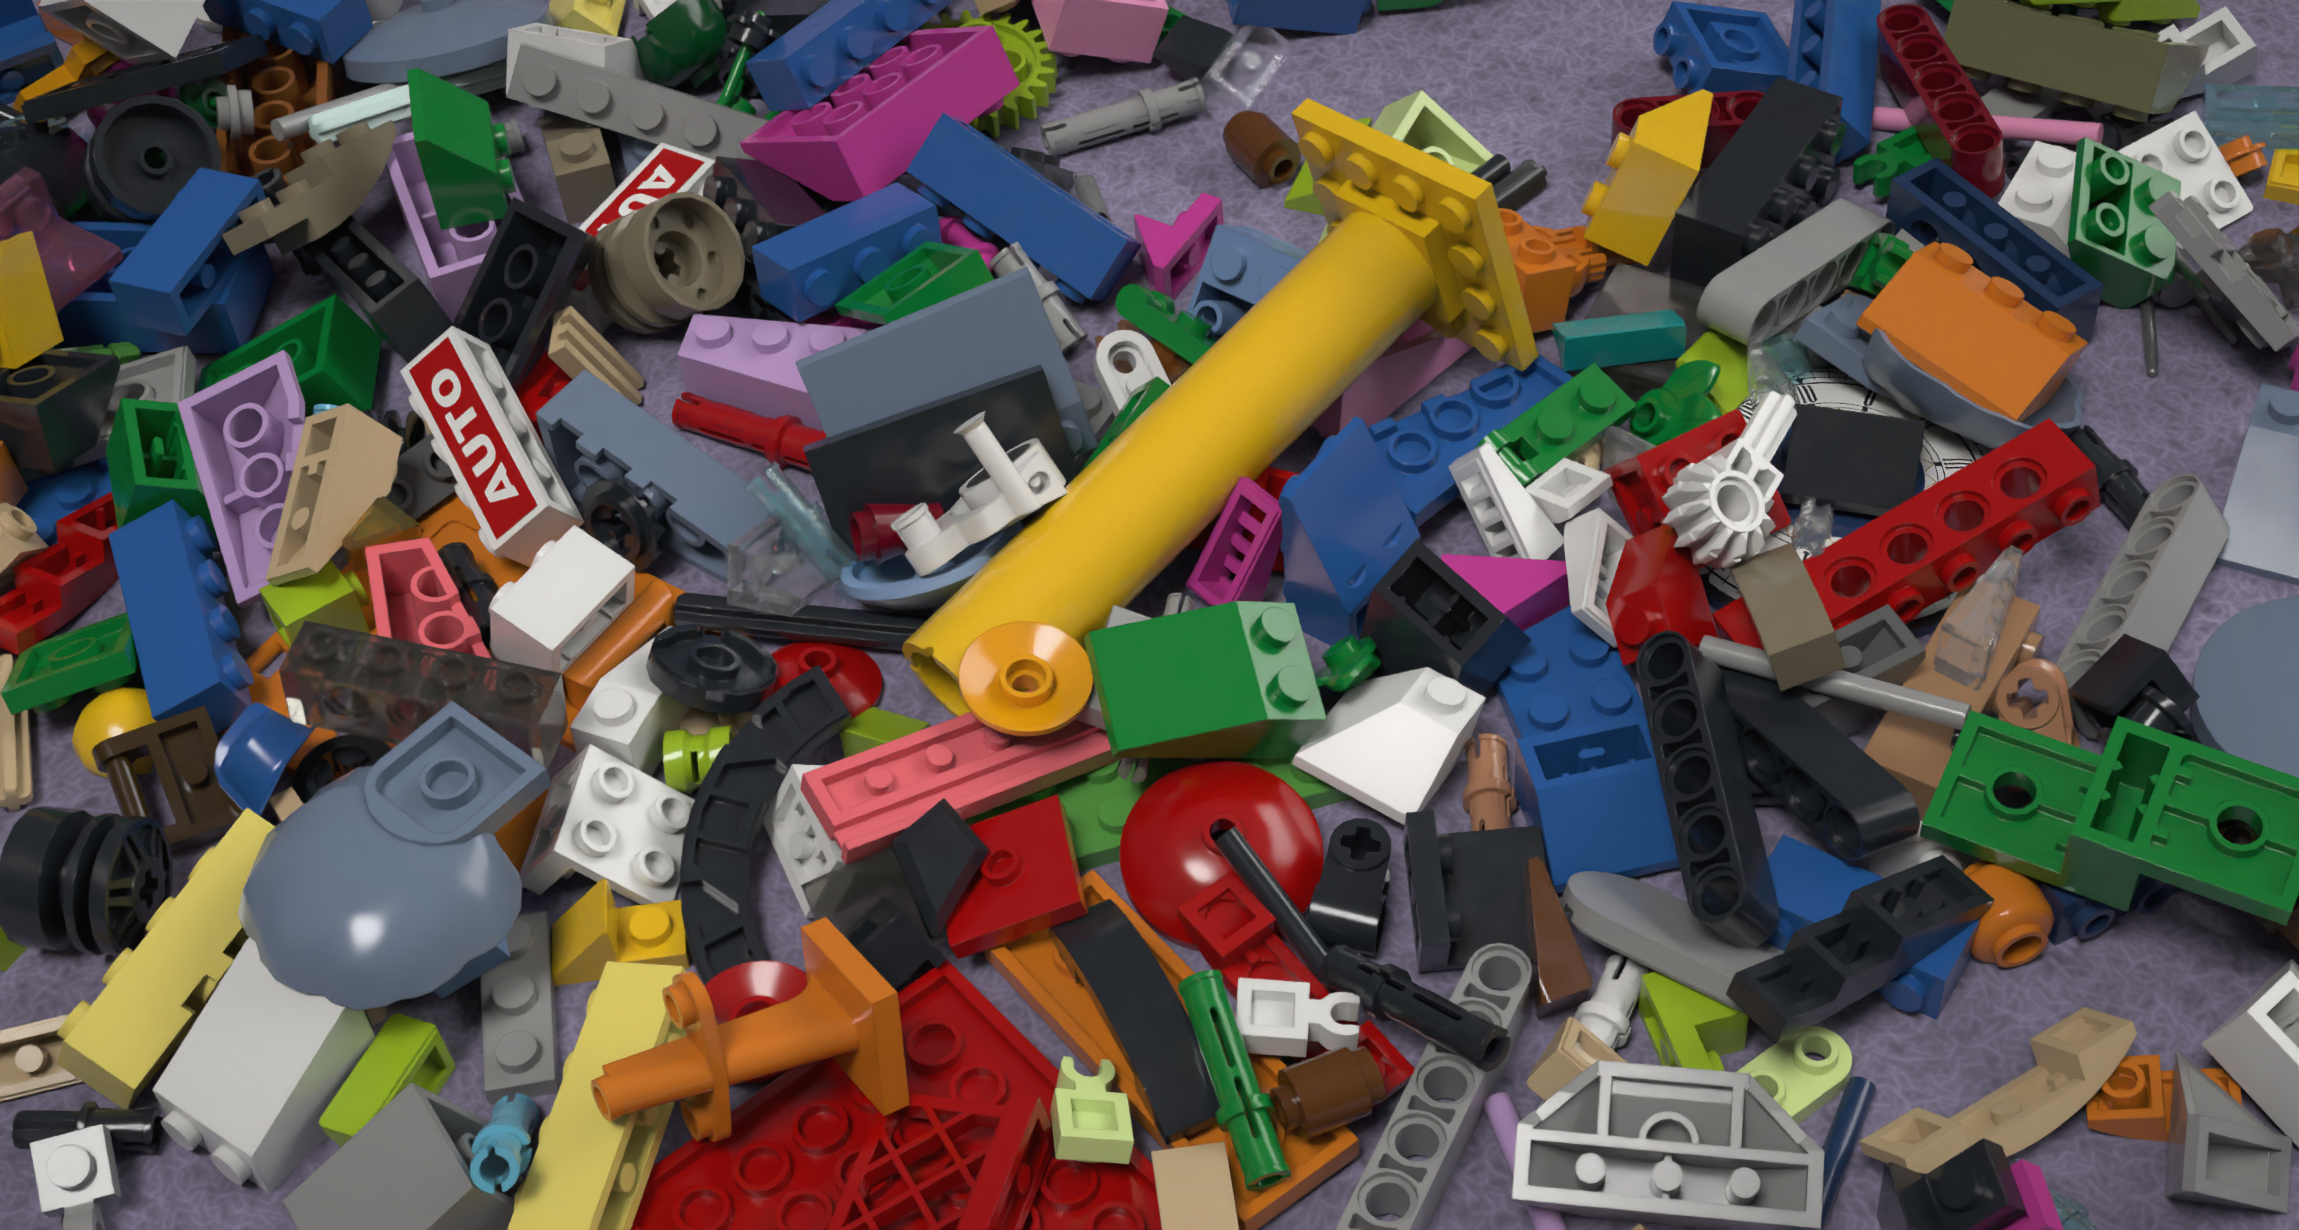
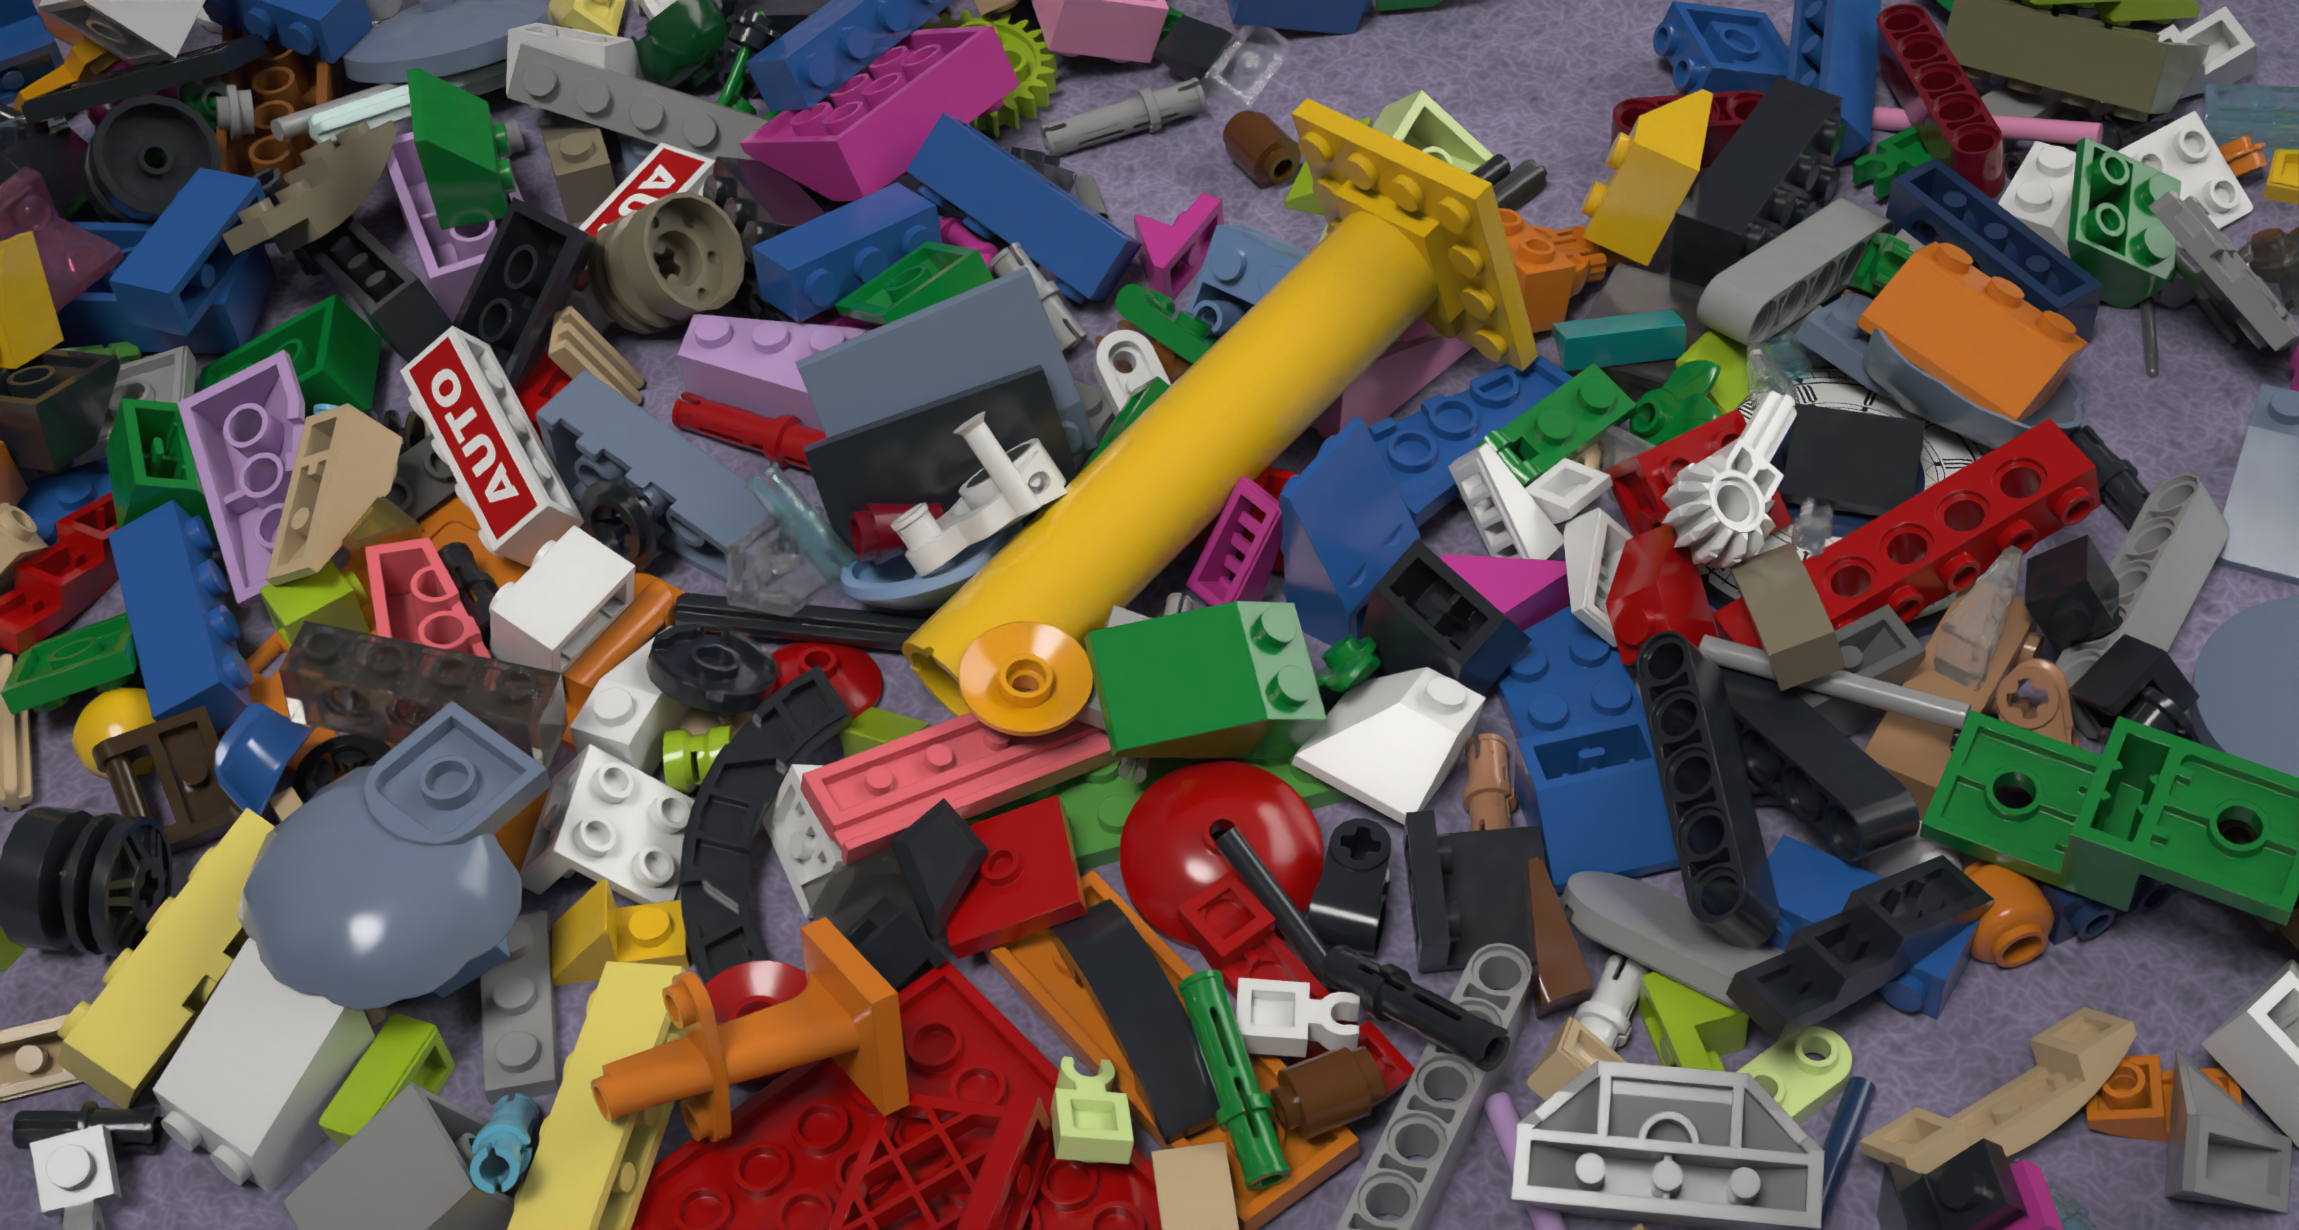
none -> black brick [2024,534,2119,653]

